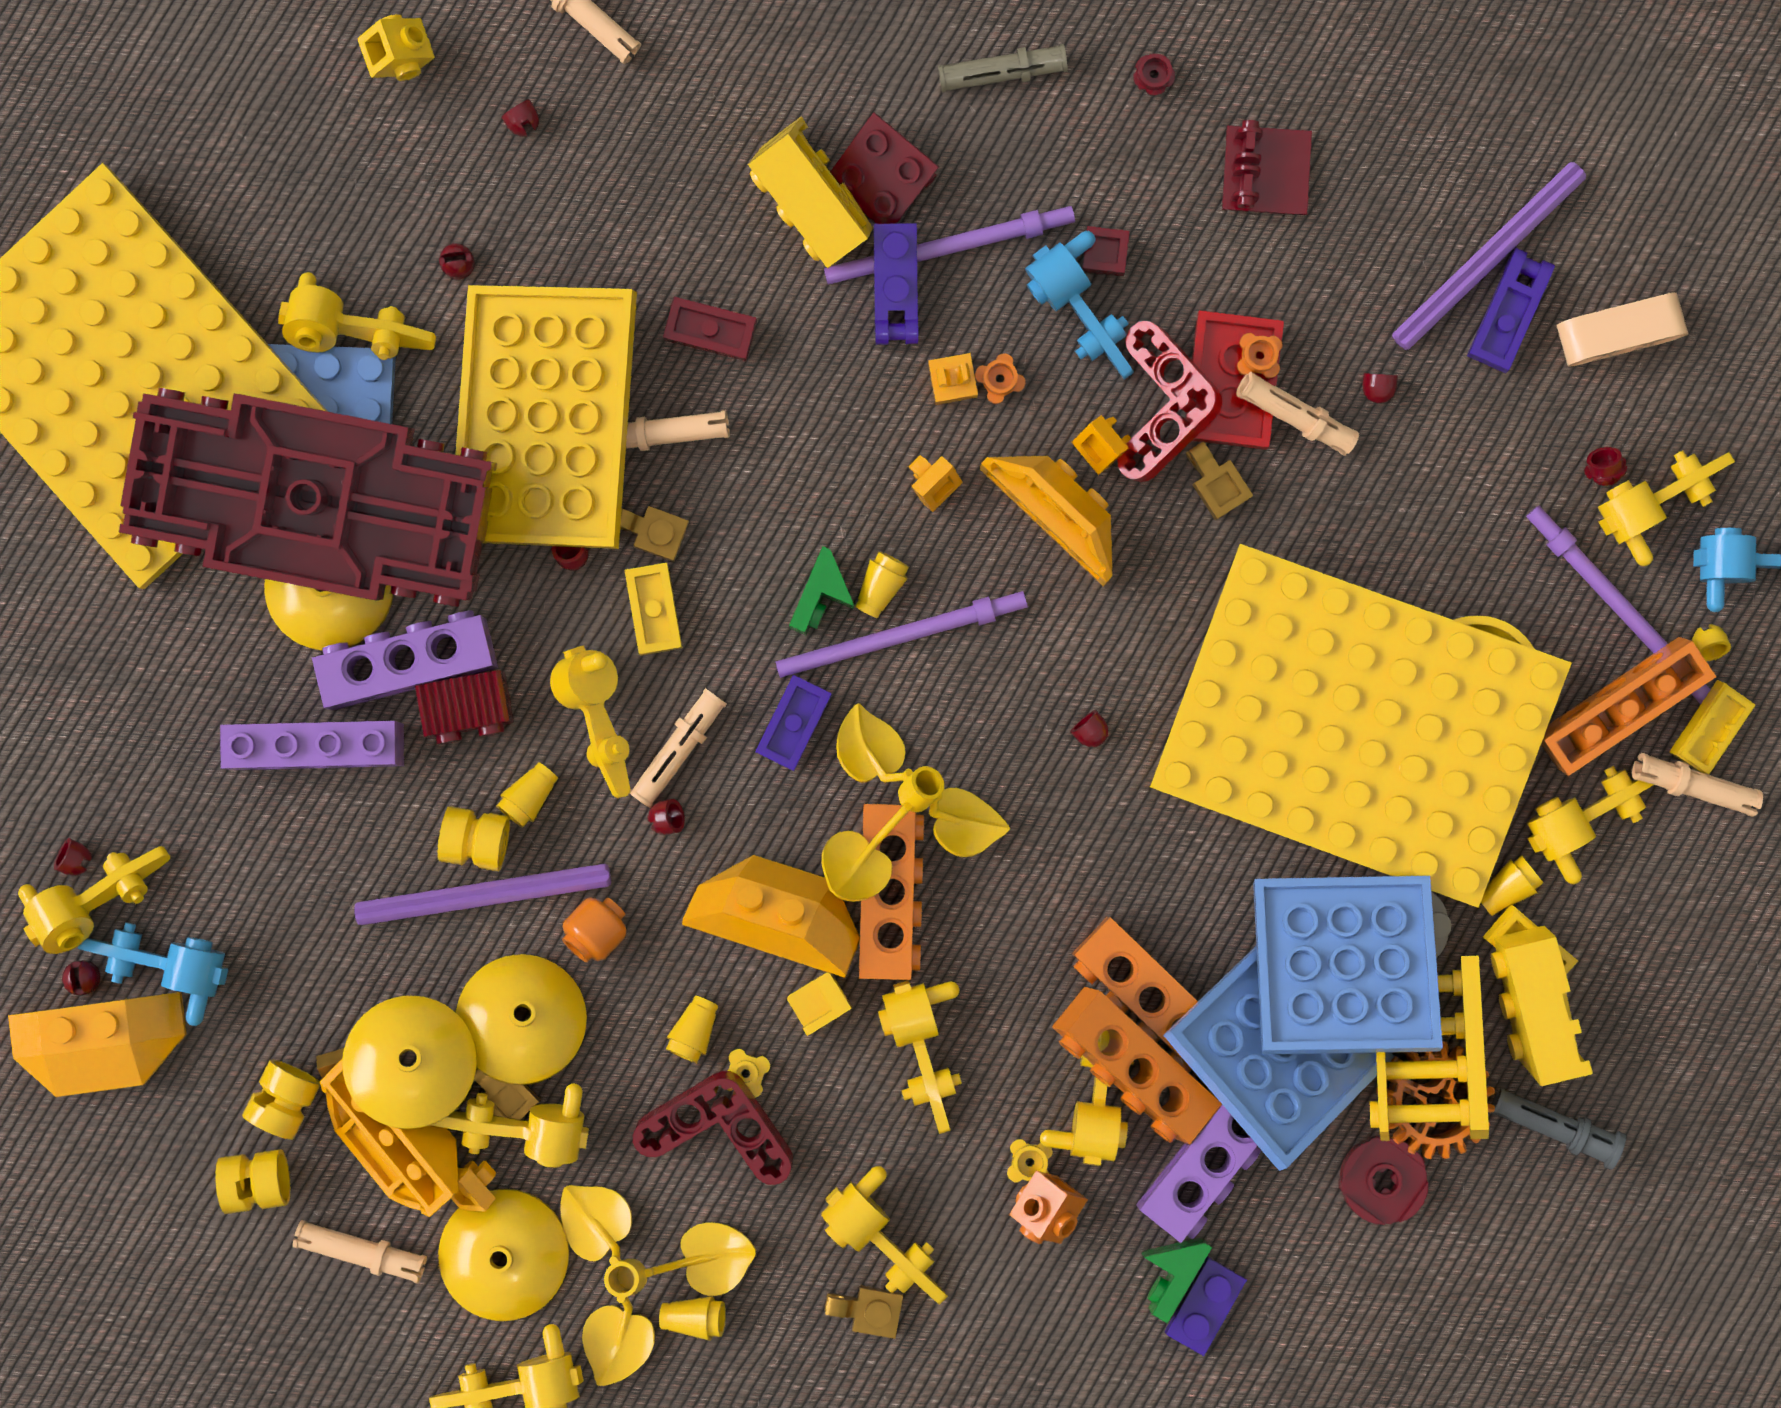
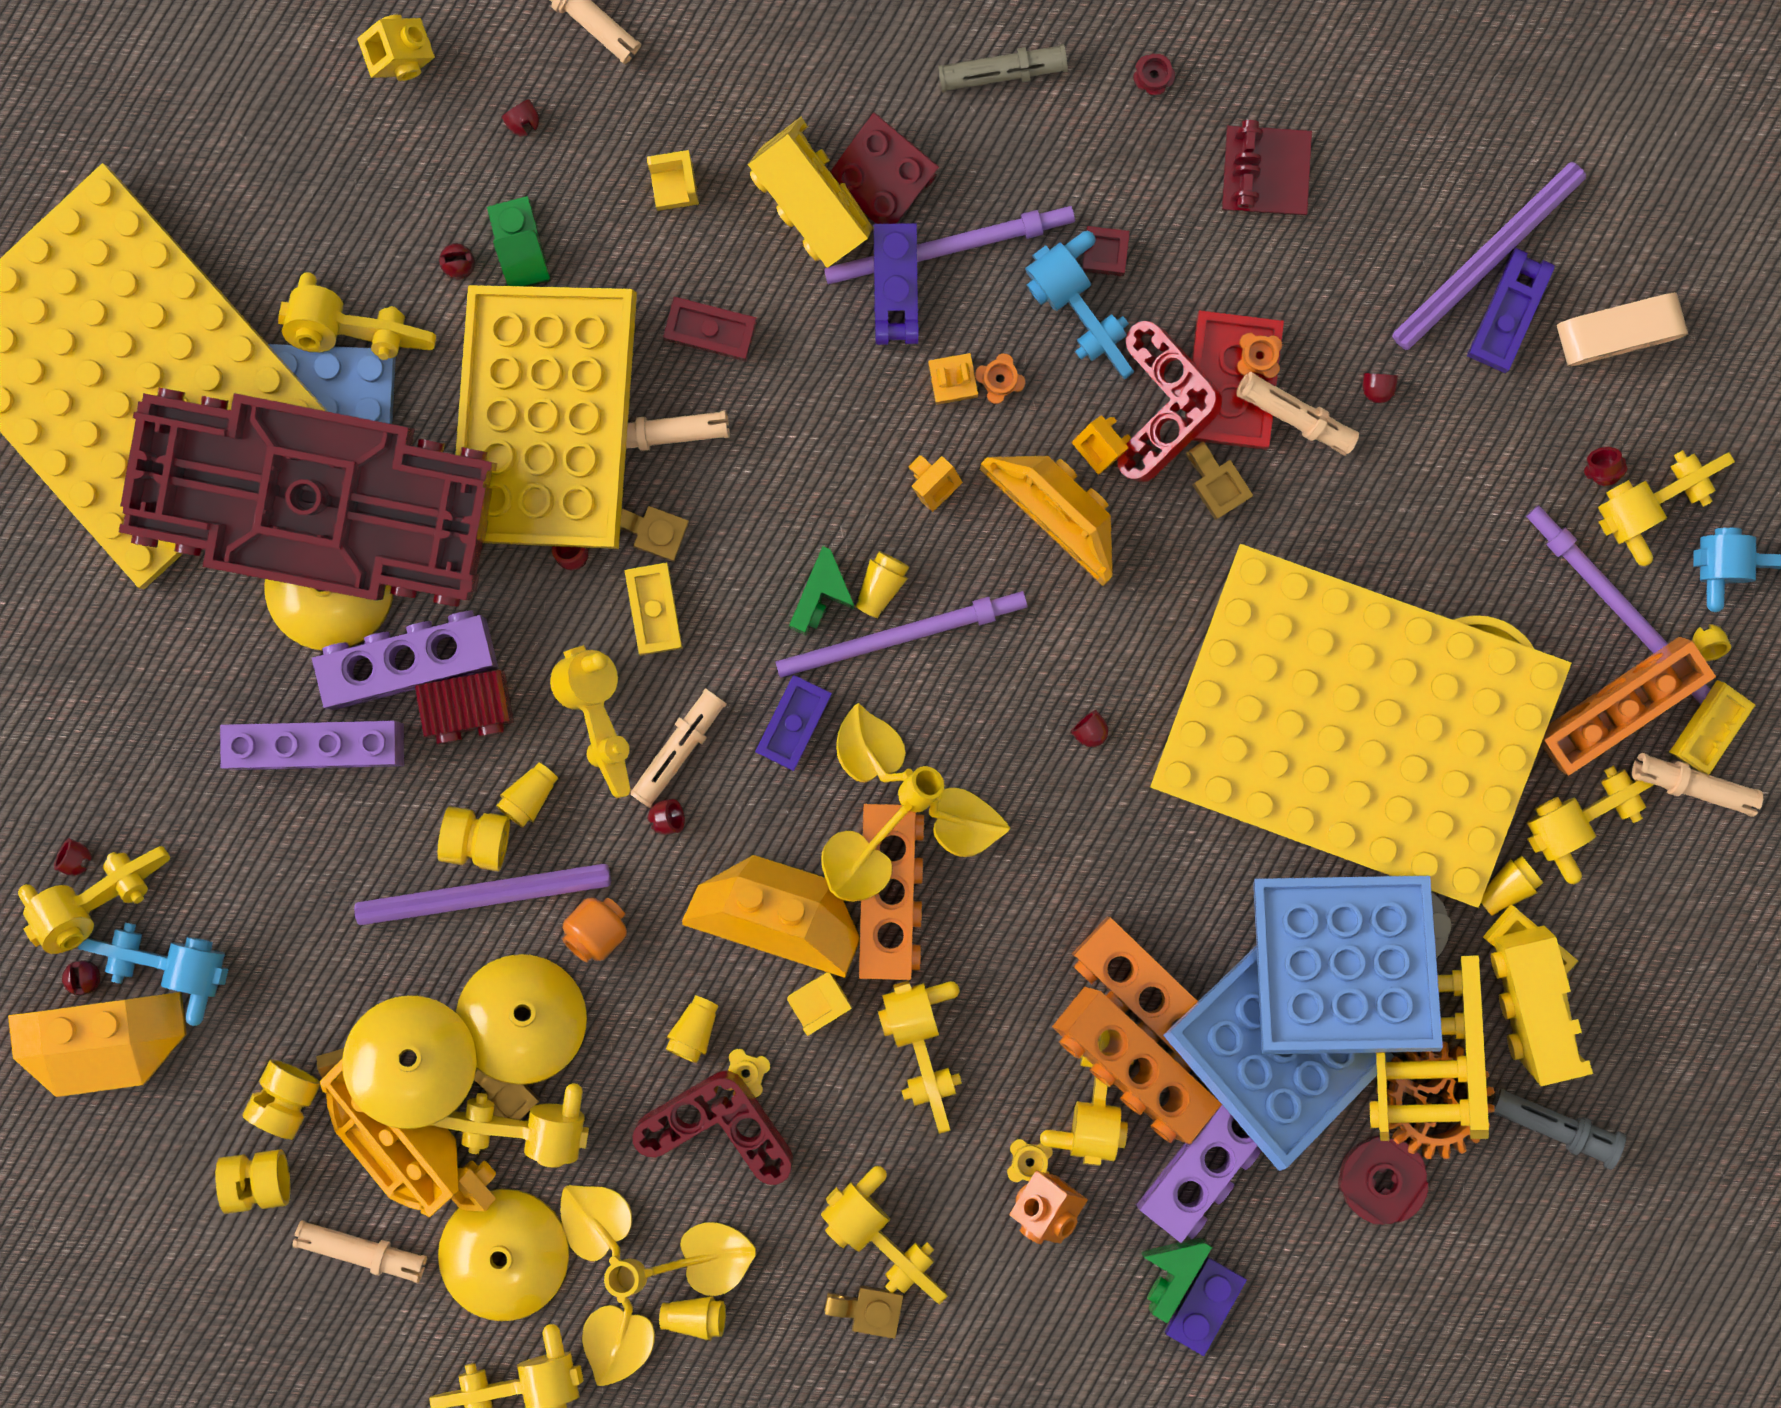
none -> green slope [487,196,551,287]
none -> yellow panel [647,150,699,211]

